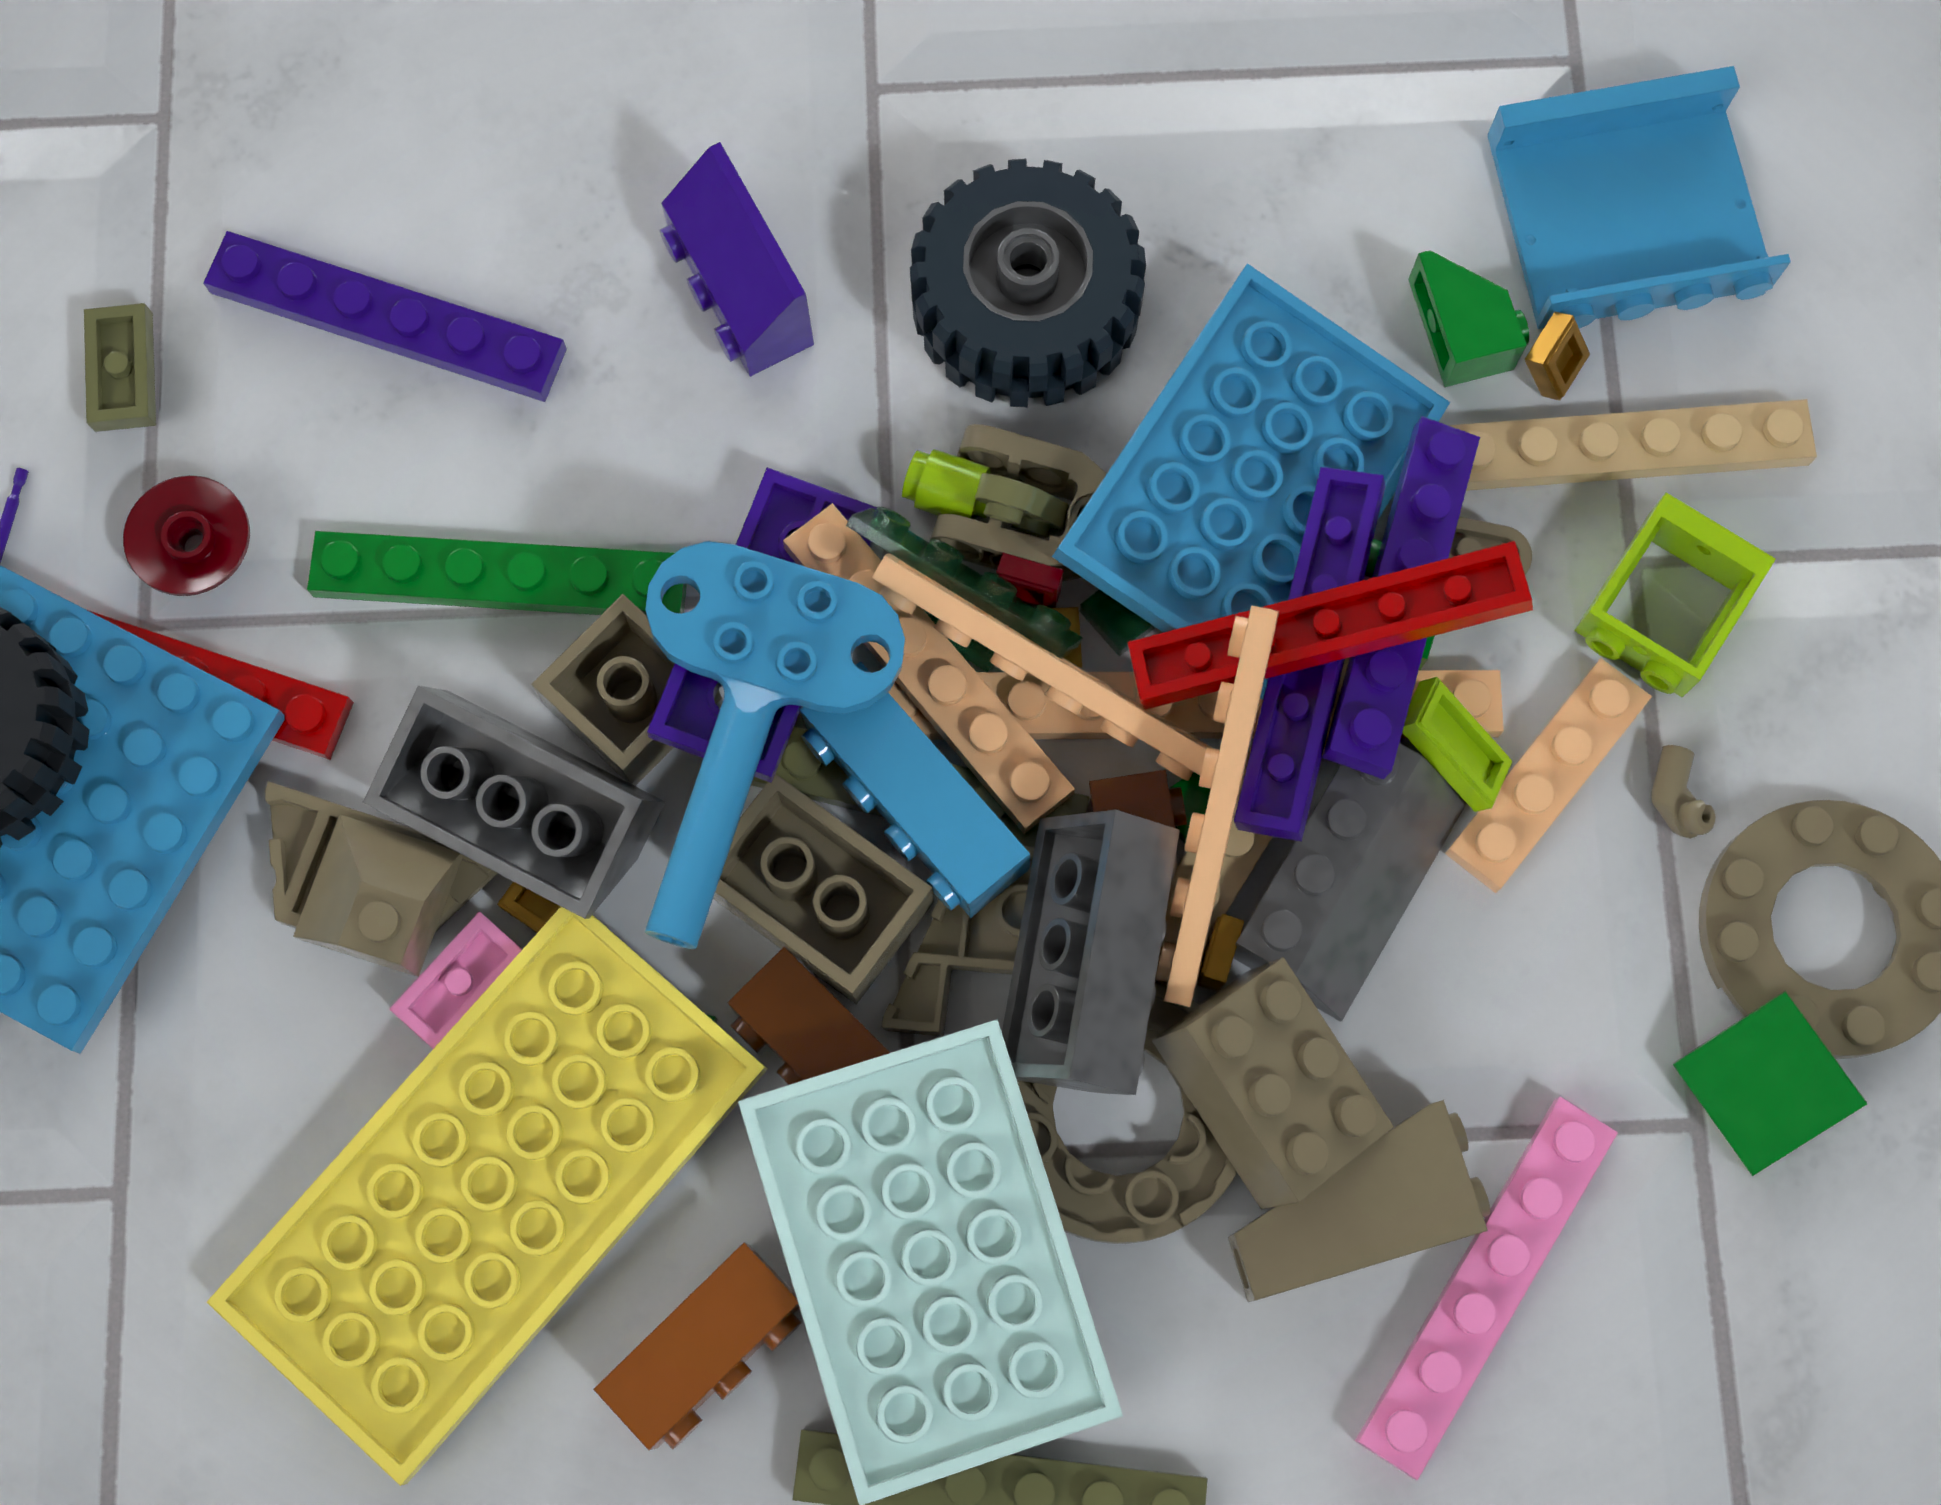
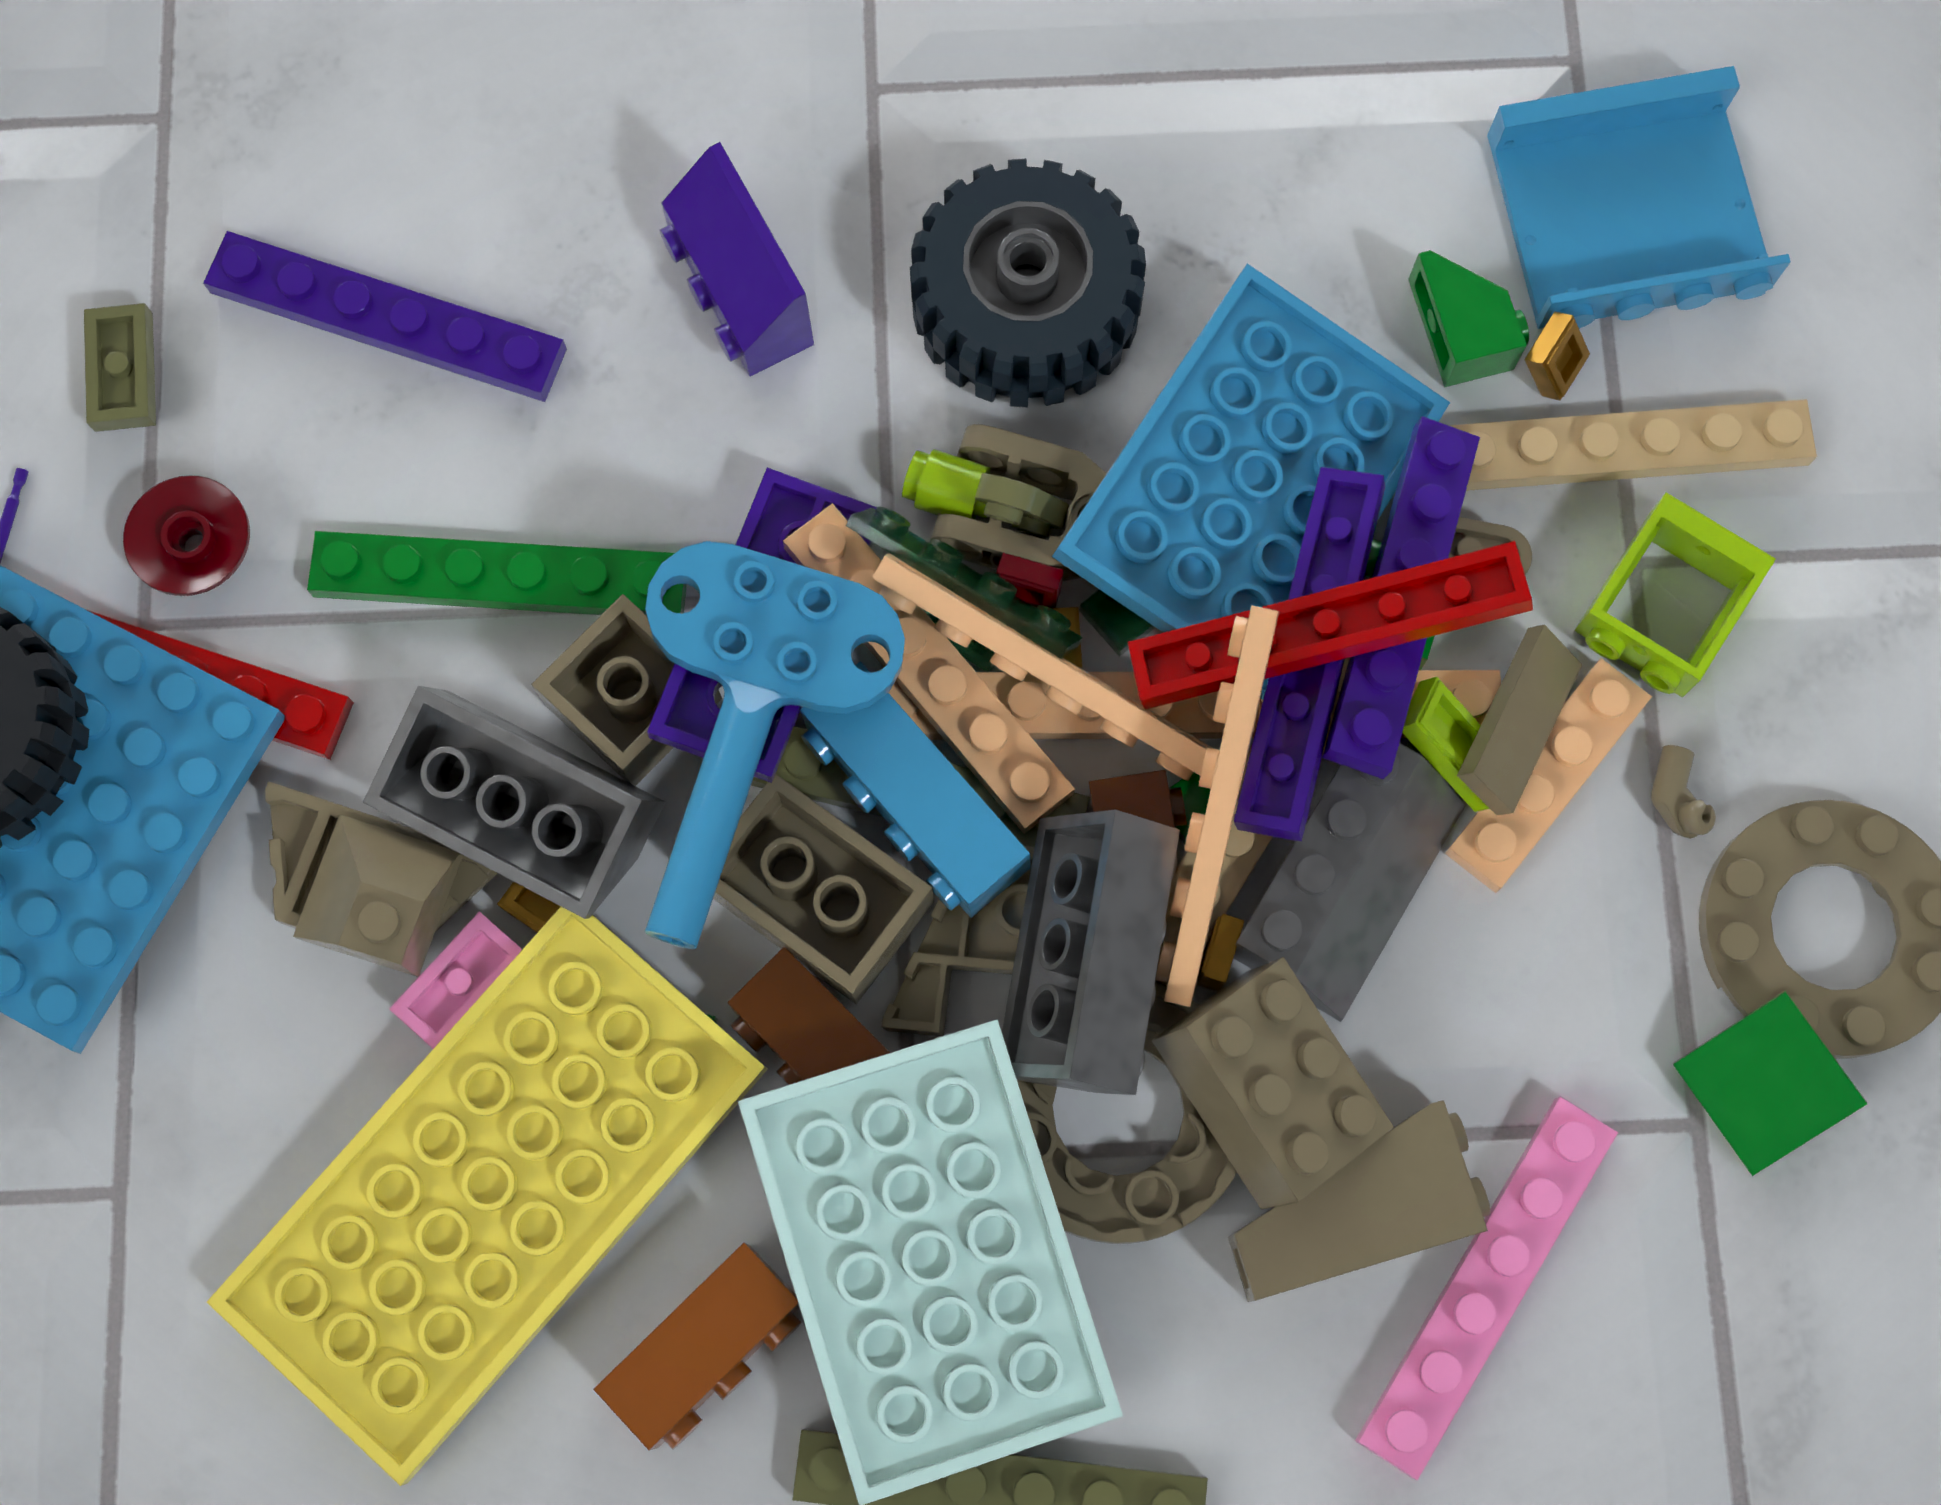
none -> dark tan tile [1457,624,1582,815]

